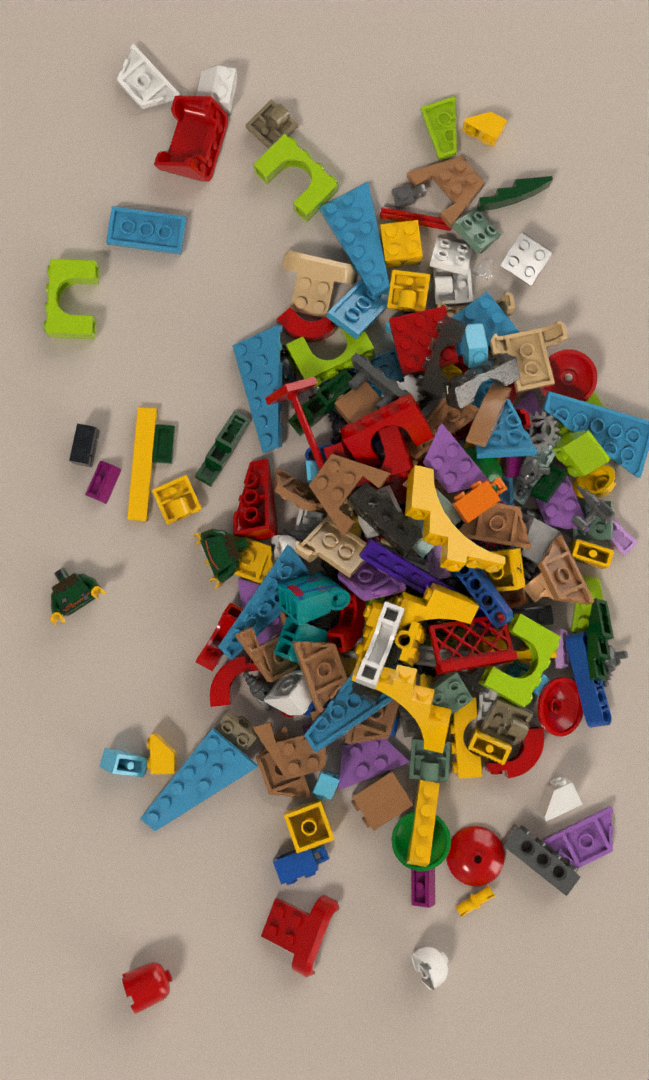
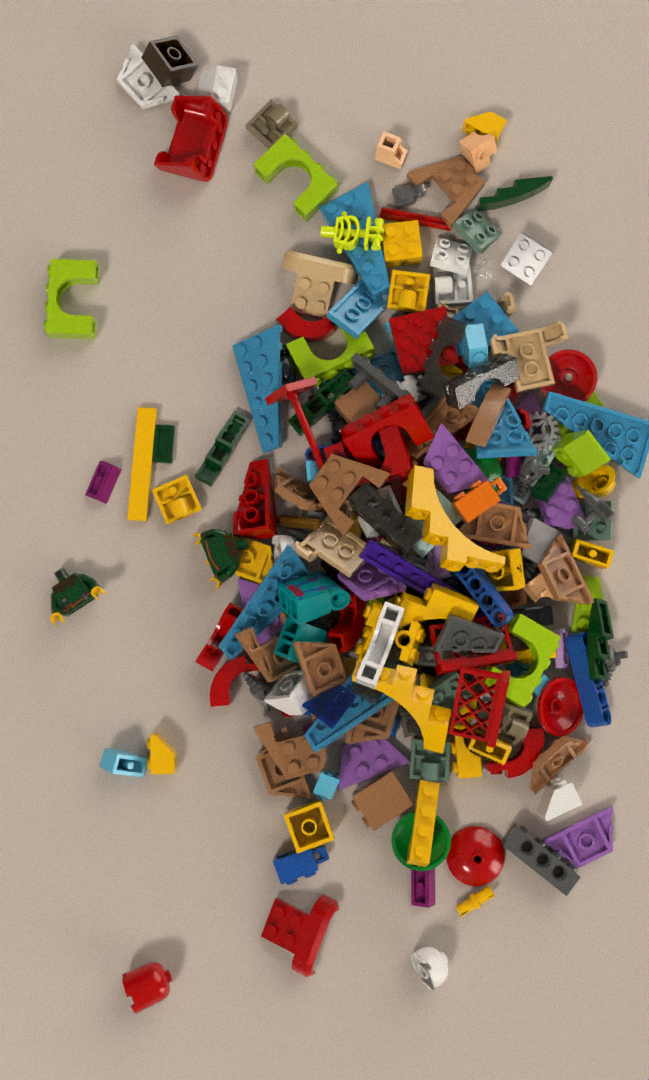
black brick [69,424,100,467] -> none
dark azure plate [106,206,187,255] -> none
dark azure wing [140,728,259,831] -> none
dark tan plate [214,711,258,753] -> none
lime wing [420,96,457,161] -> none
lavender plate [607,519,638,556] -> none
none -> dark brown brick [141,36,198,87]
none -> pearl gold axle [277,514,321,531]
none -> clear blue wing [302,685,356,729]
none -> neon yellow torso [321,211,384,254]
none -> light nougat brick [375,132,408,170]
none -> dark grey wing [433,613,505,653]
none -> red fence [449,665,511,748]
none -> light nougat brick [459,132,497,173]
none -> medium nougat wing [529,736,590,795]

